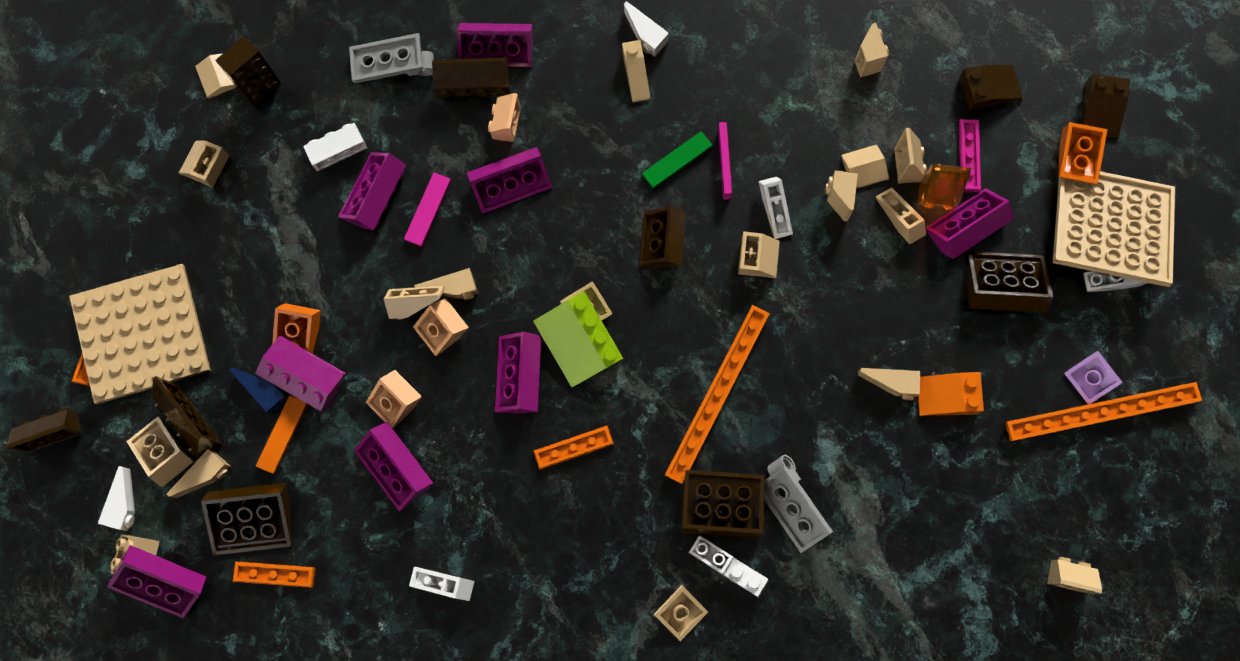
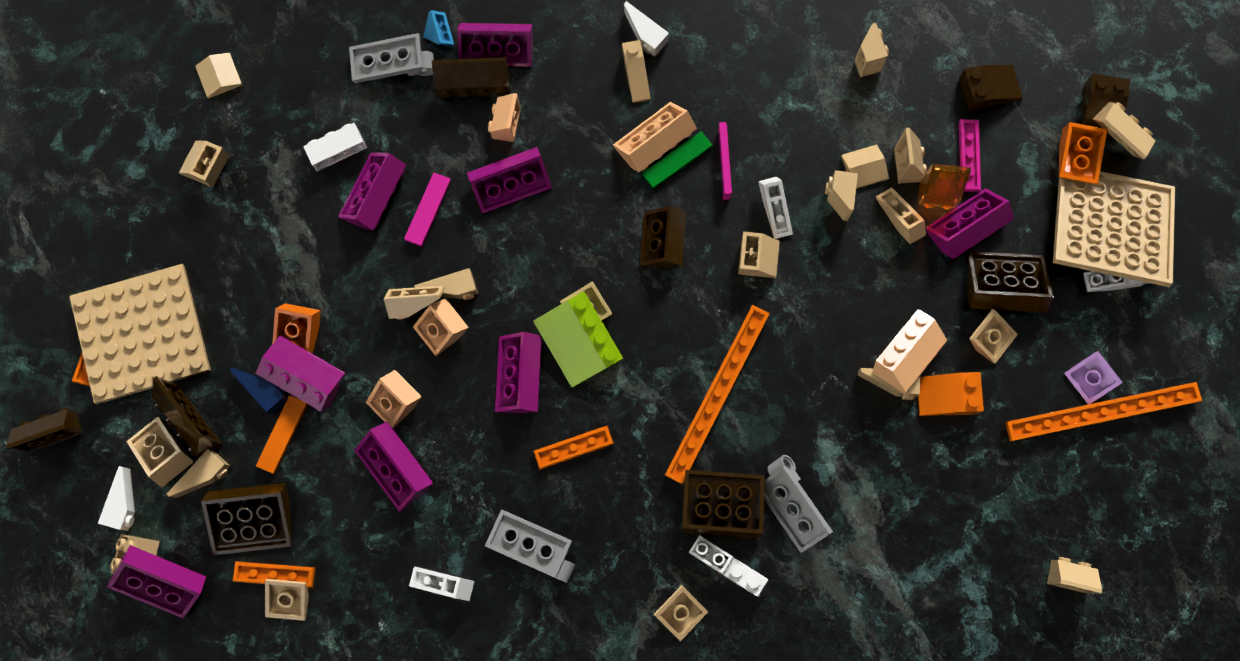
dark brown brick [215,36,281,106] -> none
none -> tan slope [265,579,309,621]
none -> dark azure slope [423,10,454,46]
none -> light grey hinge [485,509,575,583]
none -> light nougat slope [613,102,697,172]
none -> light nougat slope [872,309,947,394]
none -> tan slope [969,309,1018,364]
none -> tan slope [1093,102,1155,159]

